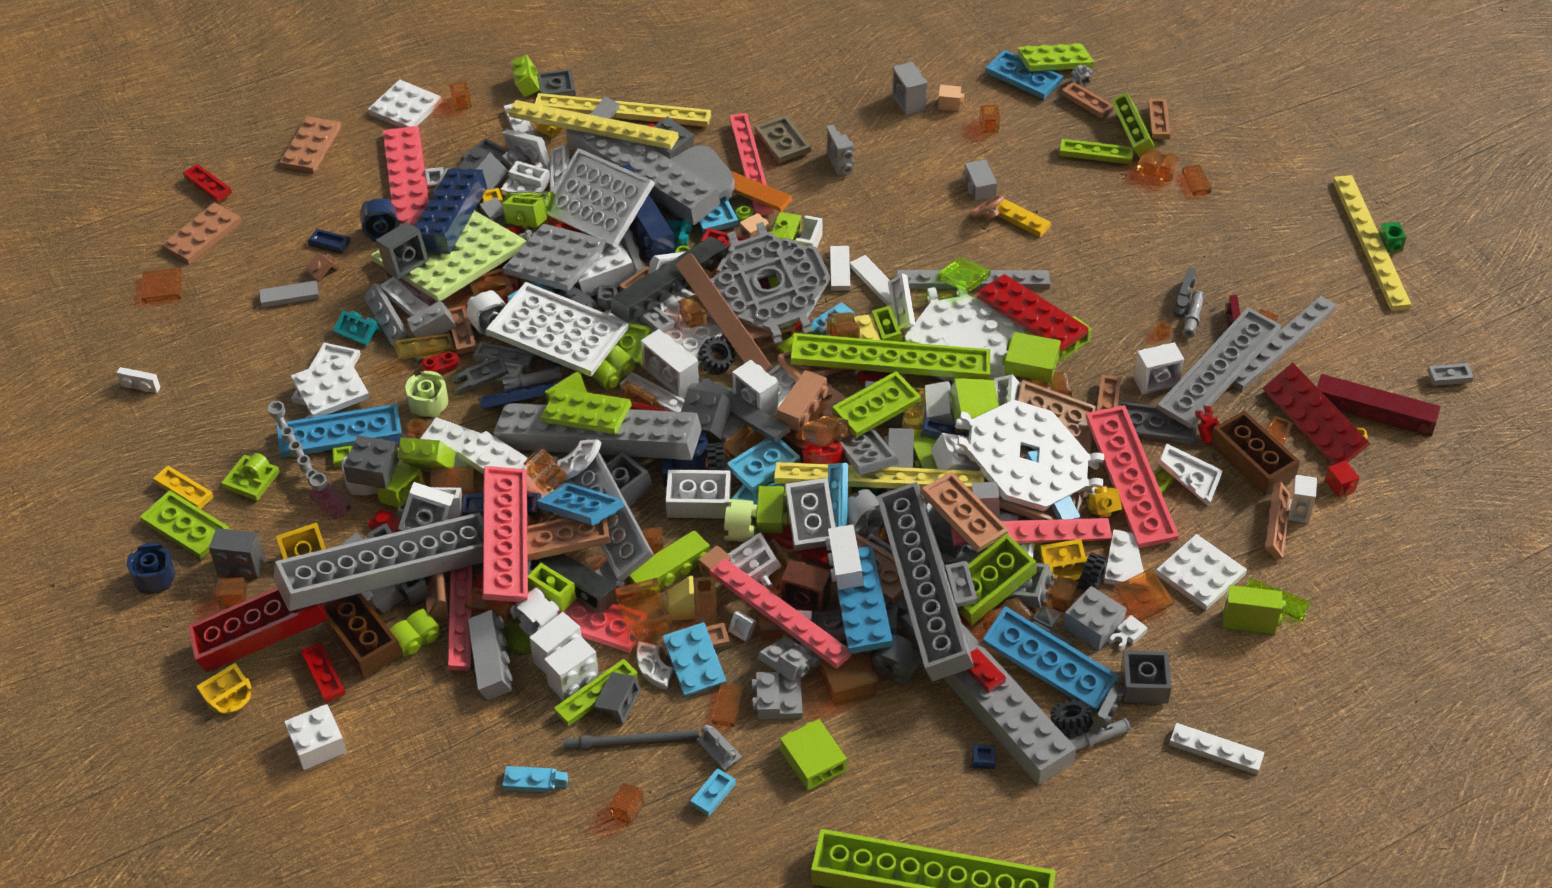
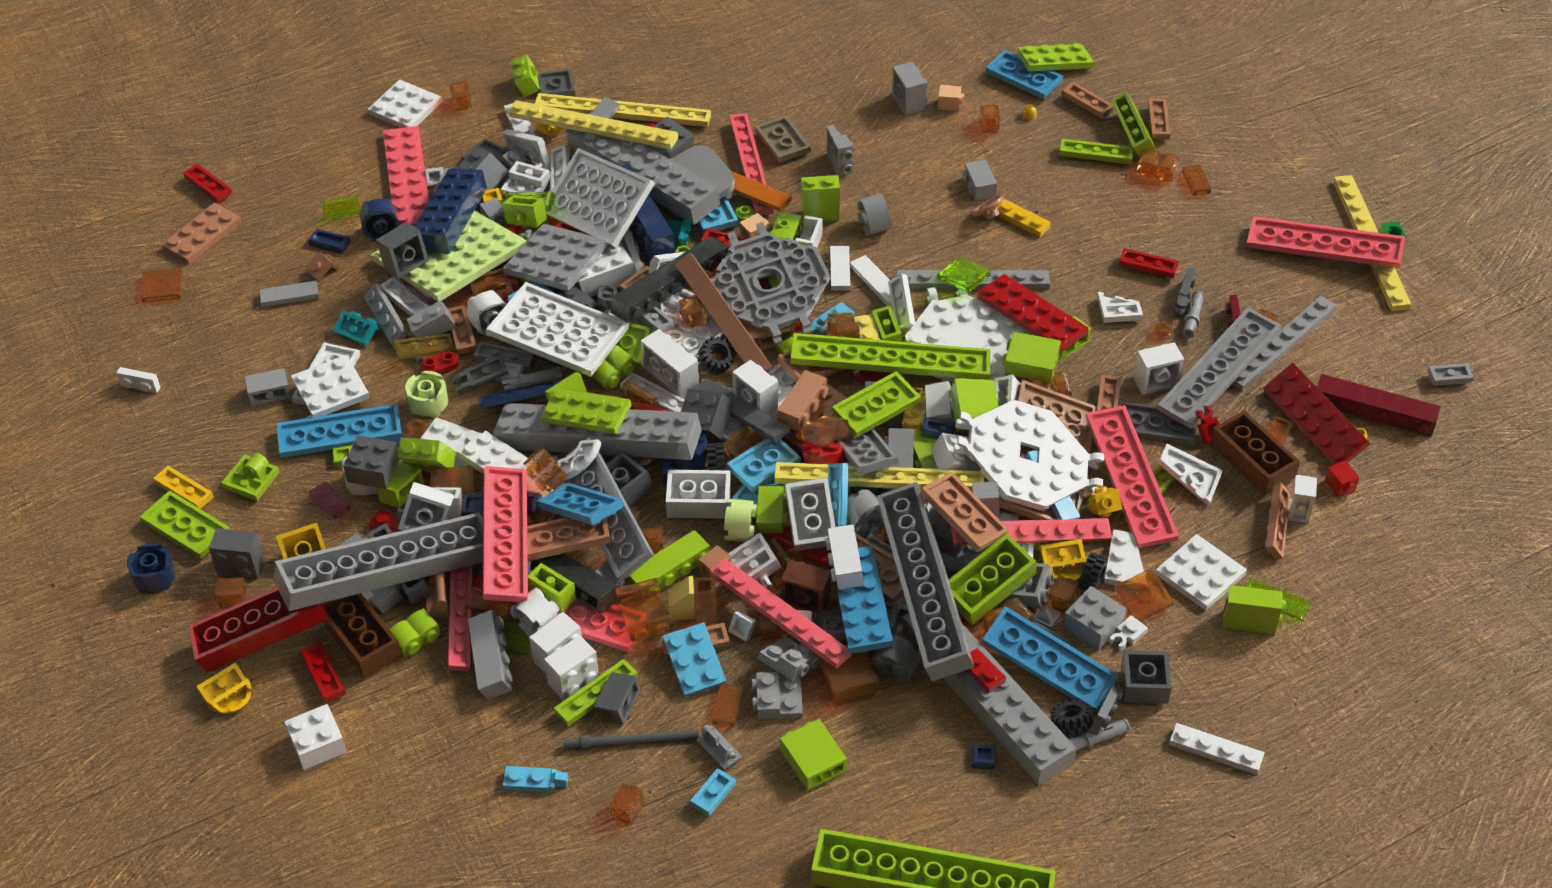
light grey bar [268,401,328,491] -> none
nougat plate [279,116,341,173] -> none
white tile [636,641,674,690] -> none
light grey plate [945,561,978,607] -> none
light grey gear [1071,64,1093,86] -> none
none -> light grey brick [245,368,291,406]
none -> clear neon green tile [321,195,361,219]
none -> lime brick [801,175,840,223]
none -> light grey brick [856,194,892,236]
none -> yellow hinge [1022,105,1037,120]
none -> white wing [1097,292,1143,323]
none -> red plate [1118,248,1179,279]
none -> coral plate [1246,216,1406,269]

